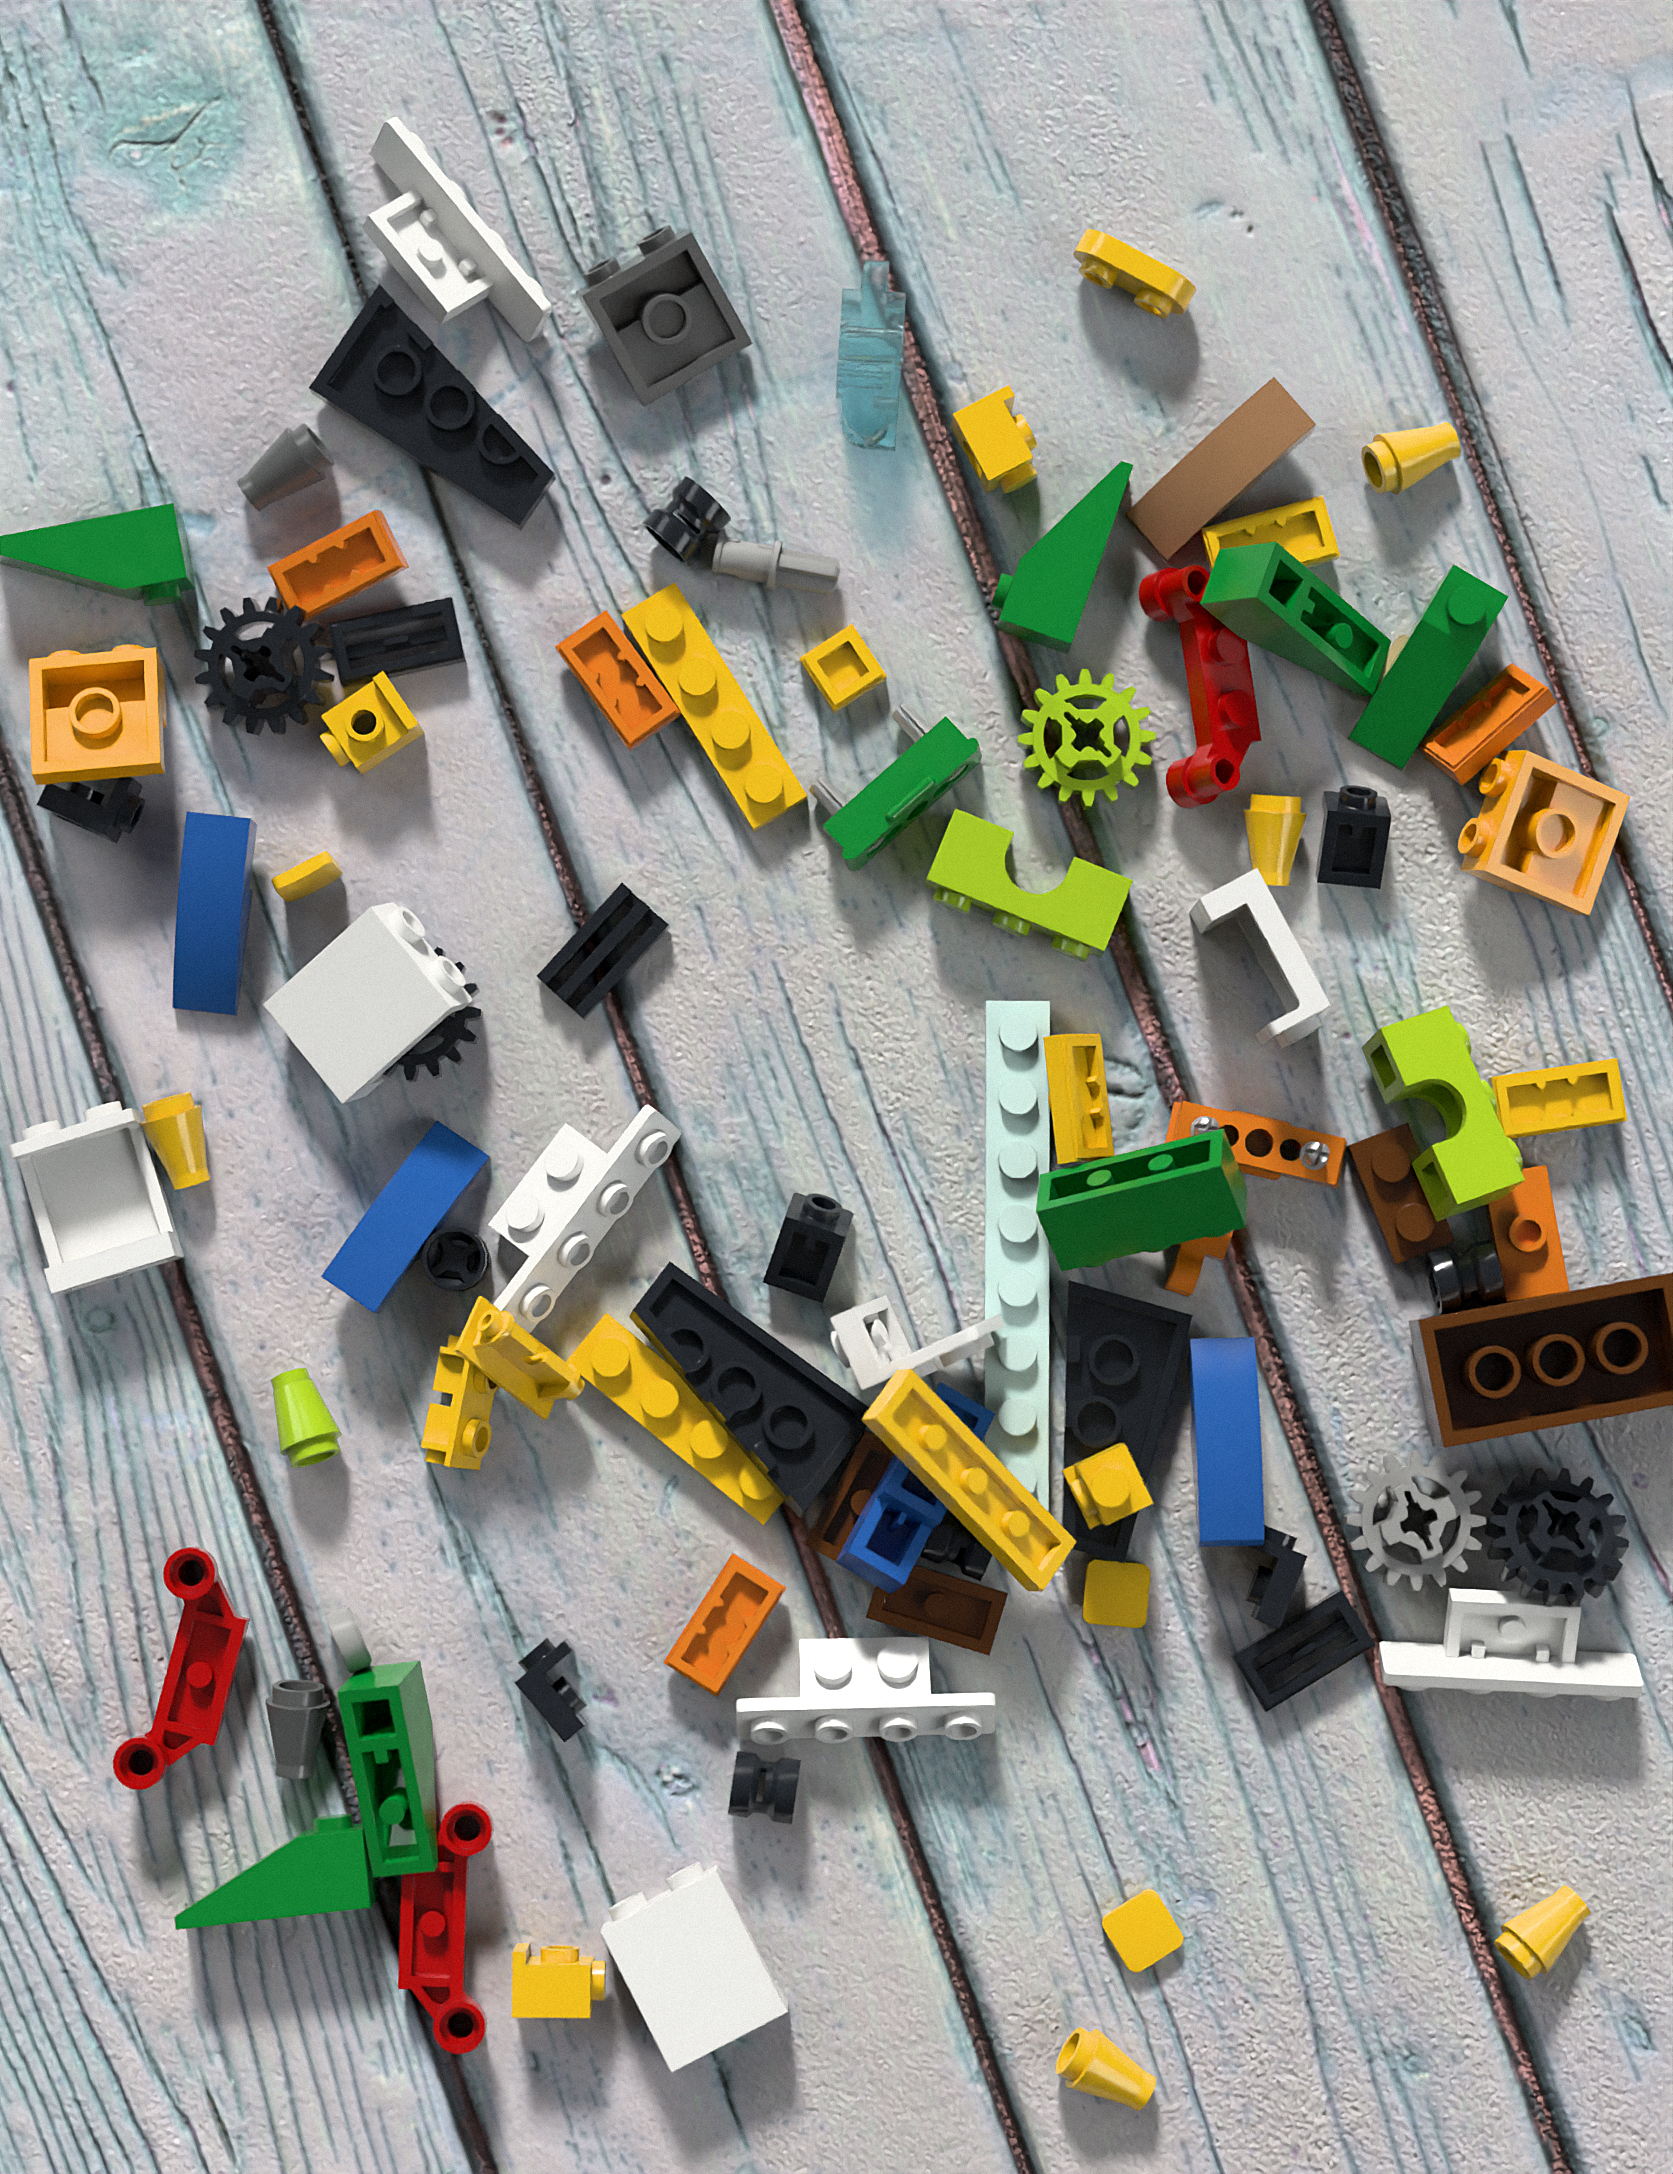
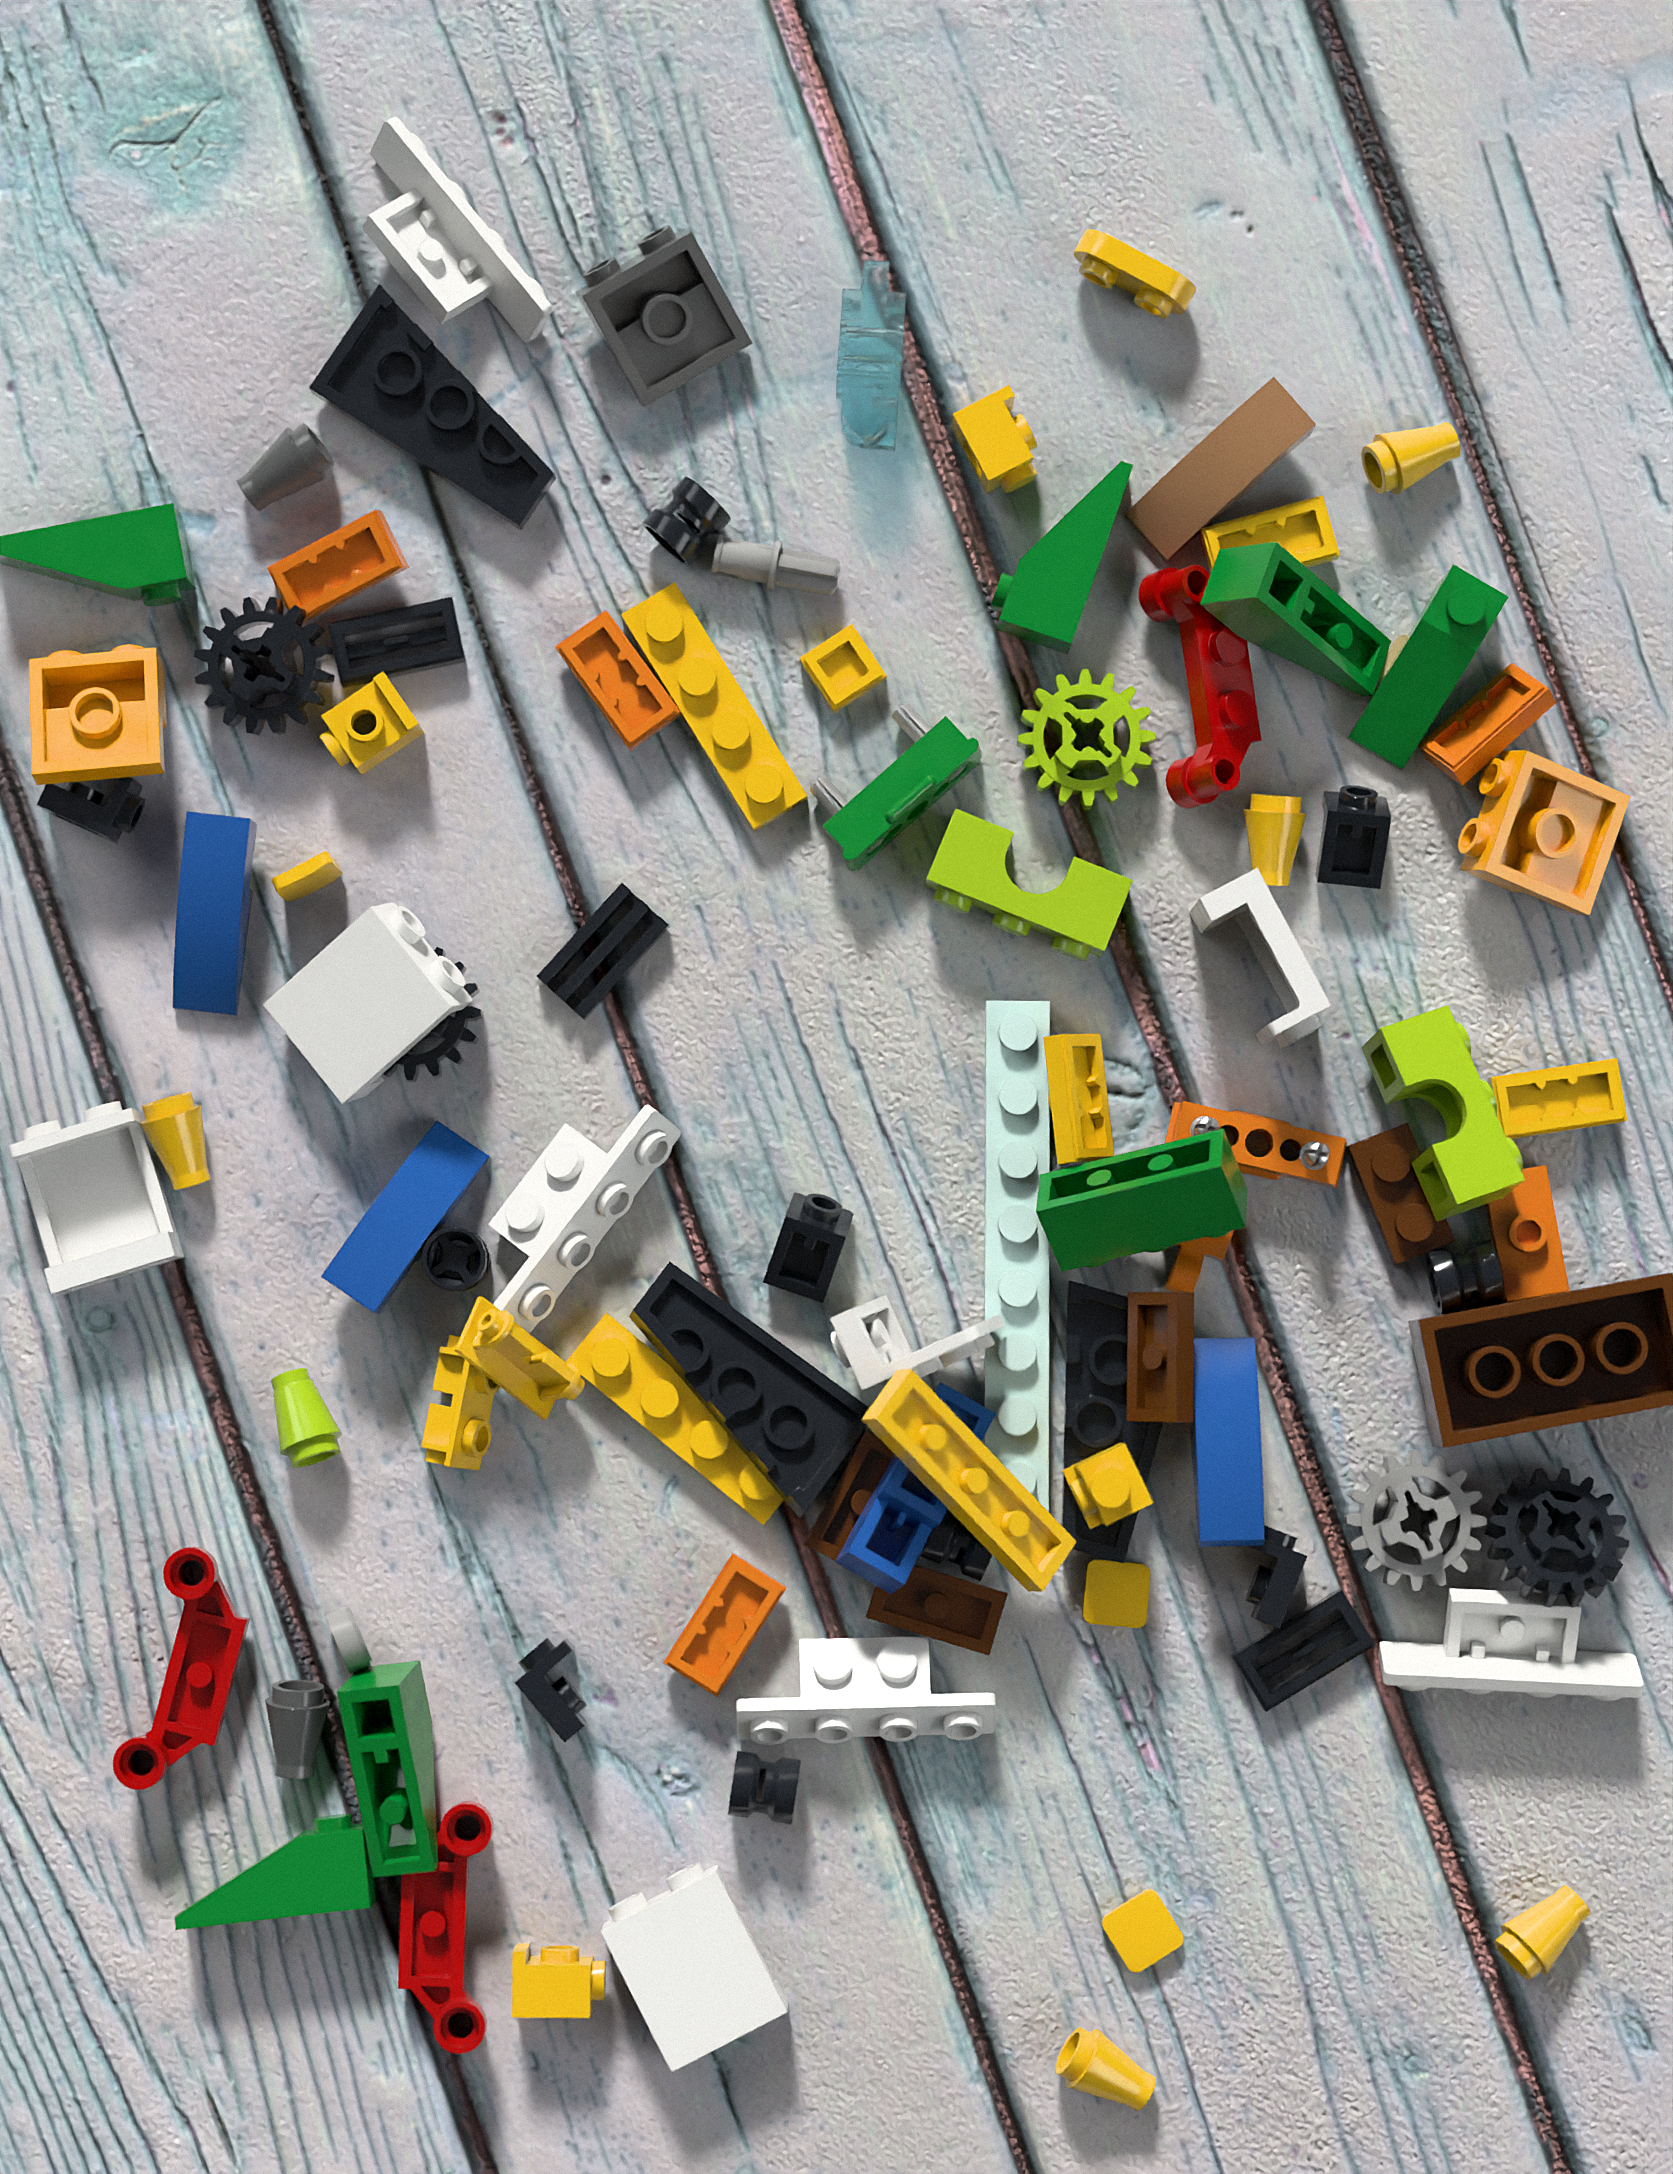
none -> reddish brown plate [1127,1292,1194,1423]

